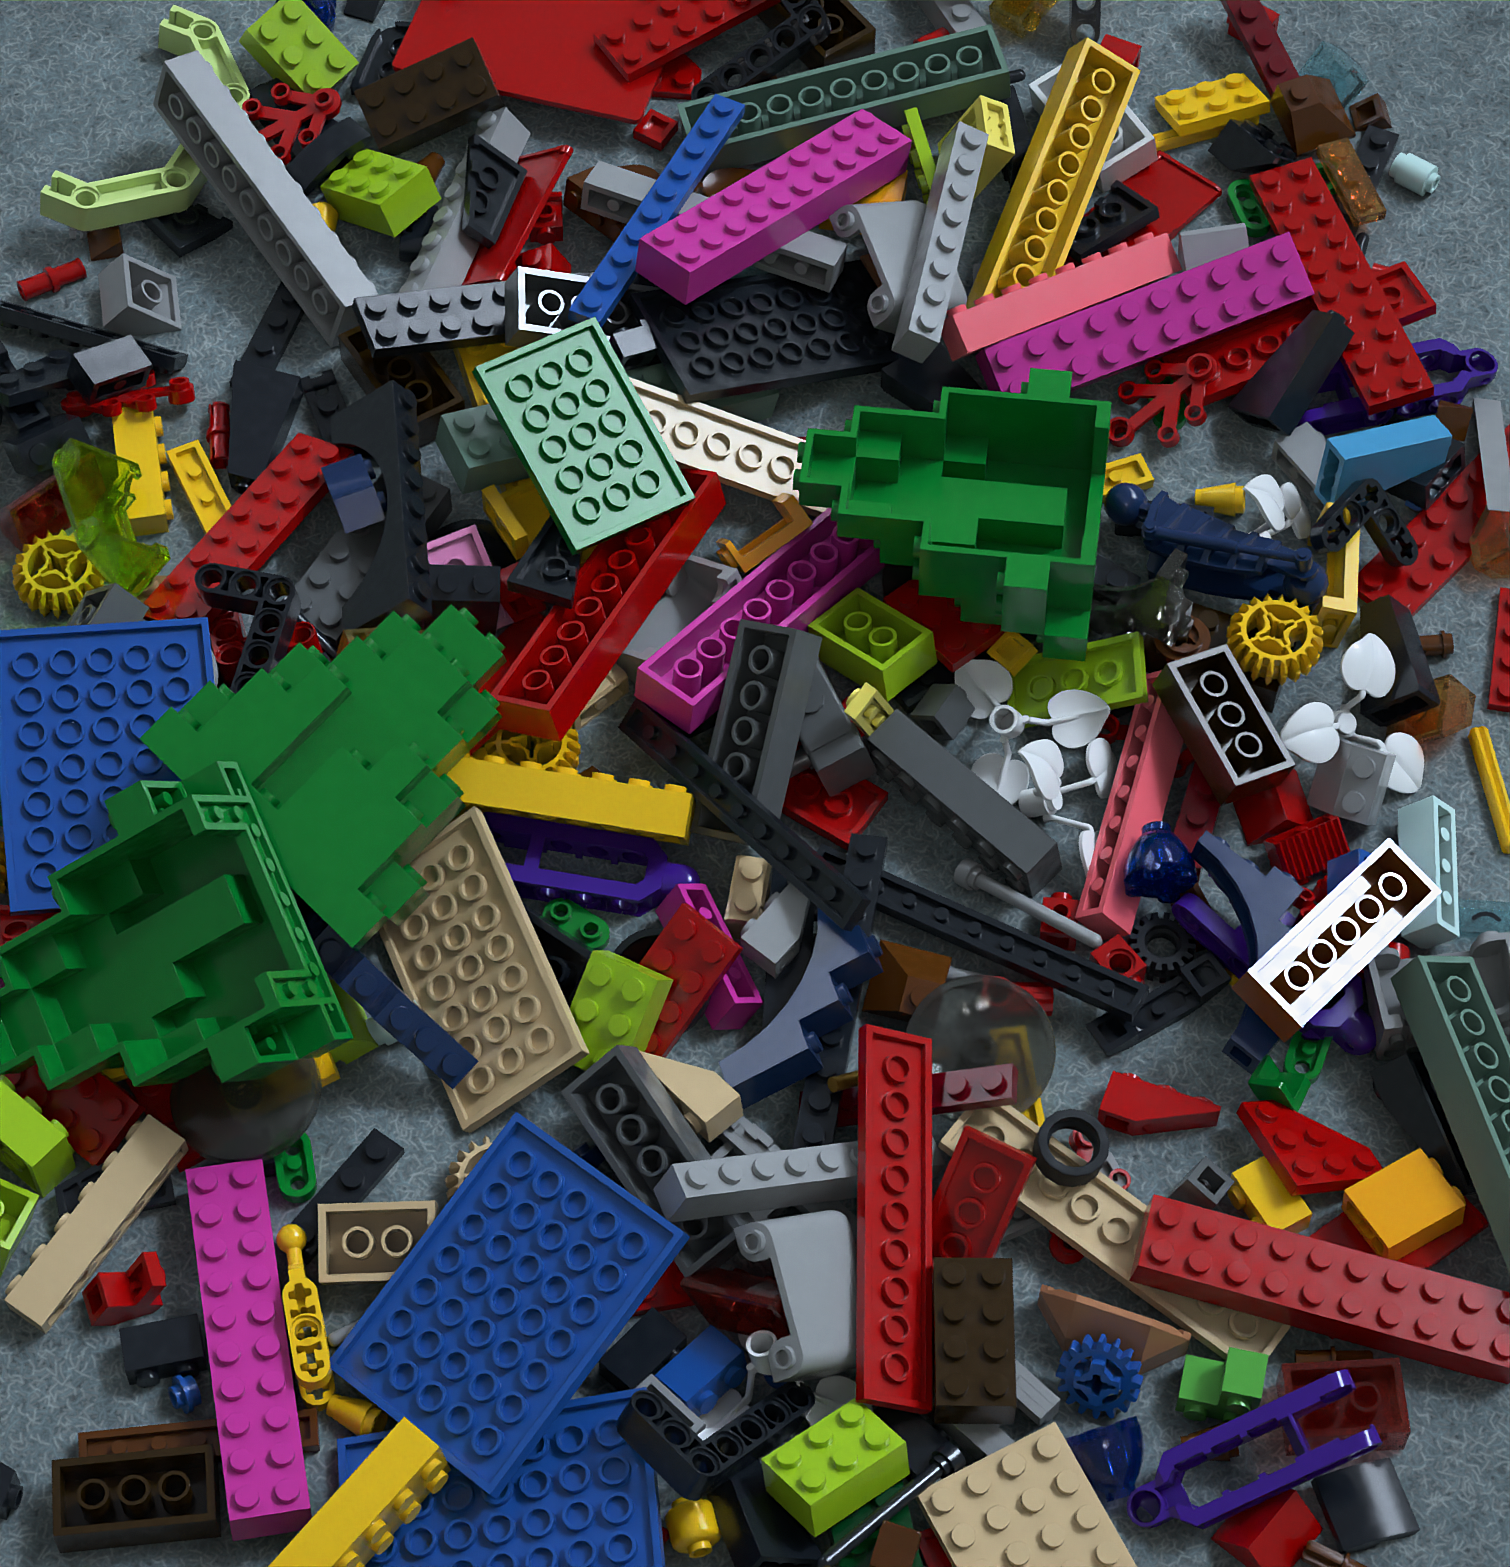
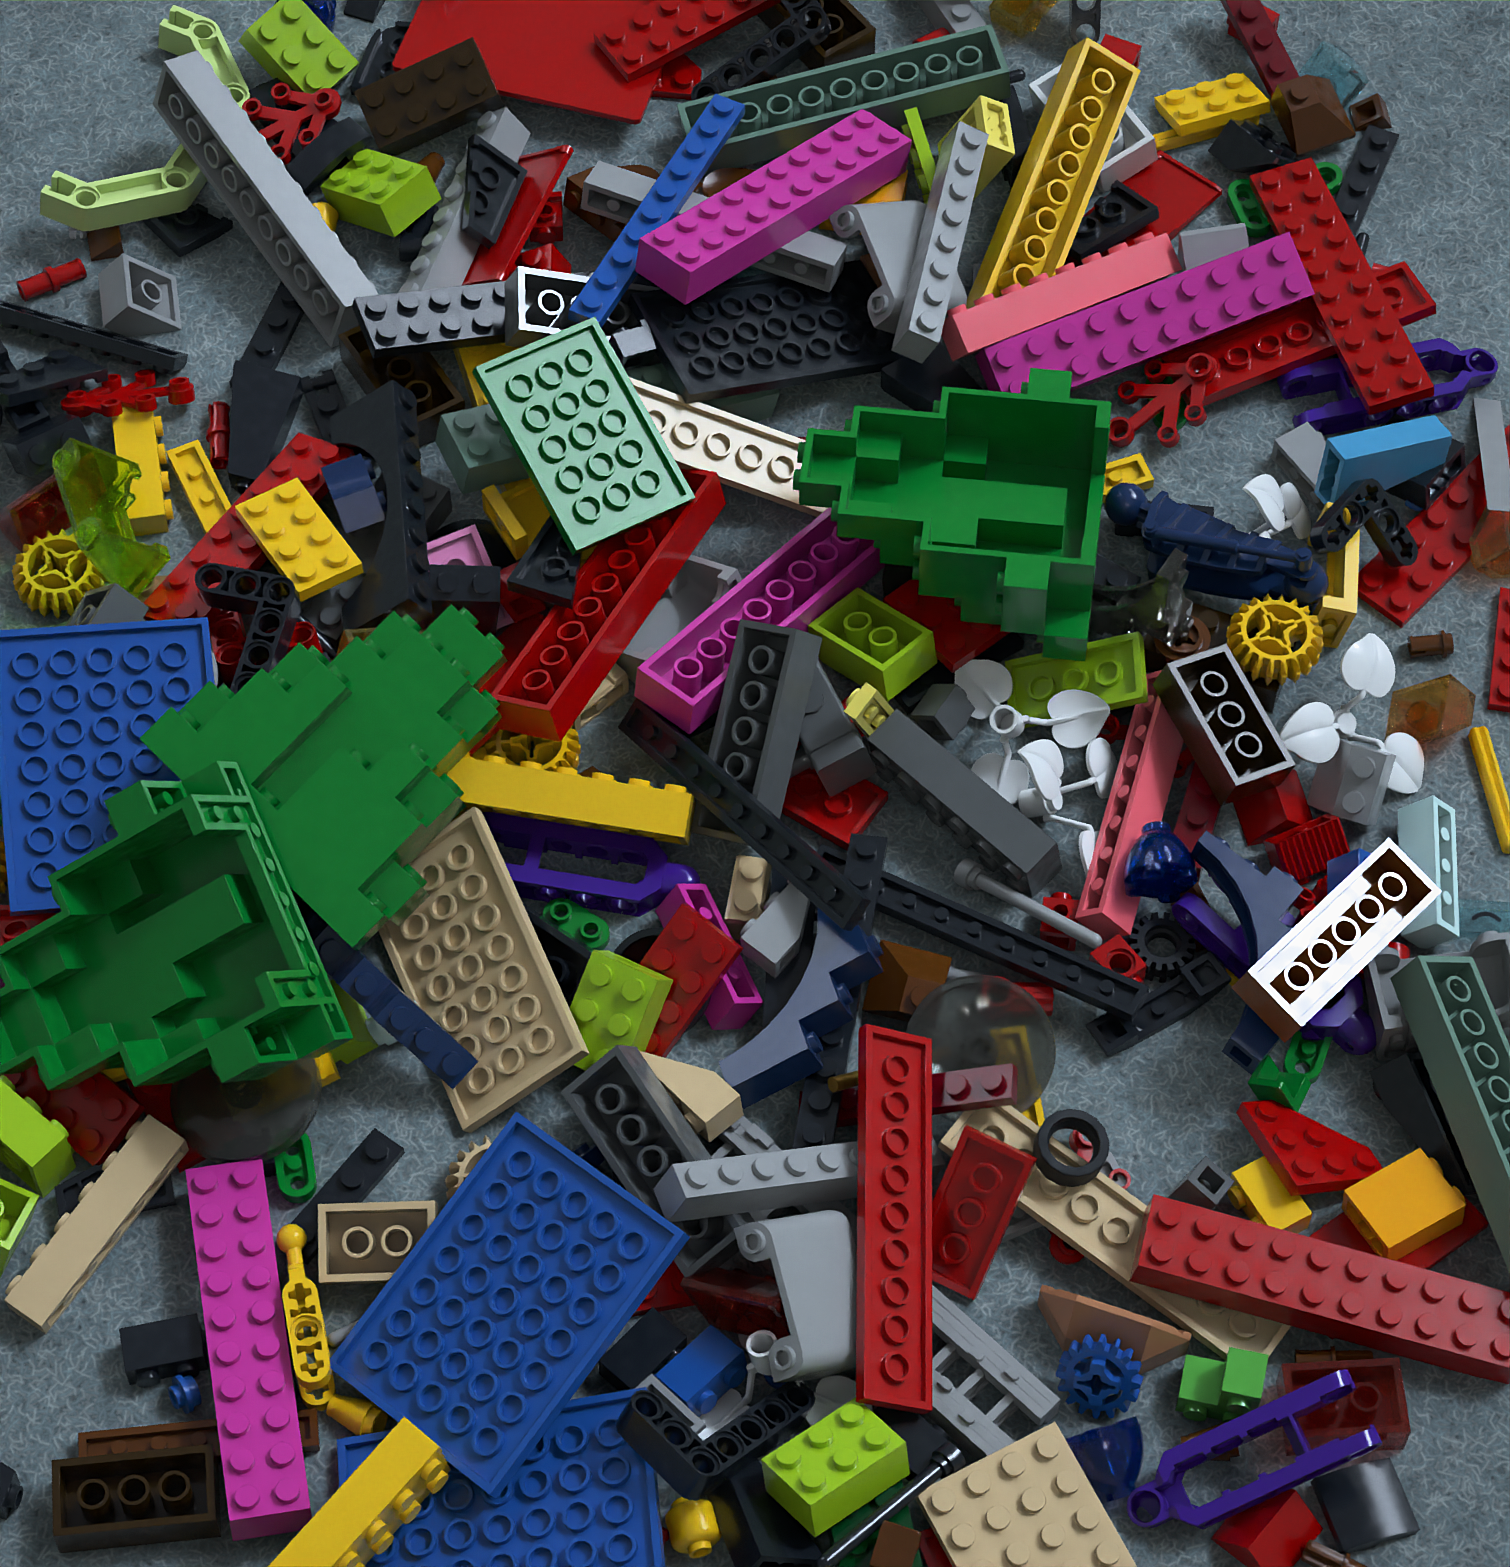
brick [66,335,152,405] -> none
red brick [82,1251,167,1326] -> none
red plate [633,109,678,151] -> none
light orange panel [716,493,813,573] -> none
dark brown brick [932,1257,1017,1424] -> none
yellow plate [987,632,1038,677] -> none
red slope [1097,1071,1222,1136] -> none
yellow cone [1195,482,1245,517] -> none
black slope [1227,310,1355,436] -> none
clear orange plate [1316,138,1387,227] -> none
black slope [1360,594,1440,727] -> none
light aqua brick [1389,152,1441,196] -> none
reddish brown slope [1436,400,1473,441] -> none
none -> yellow plate [235,478,364,602]

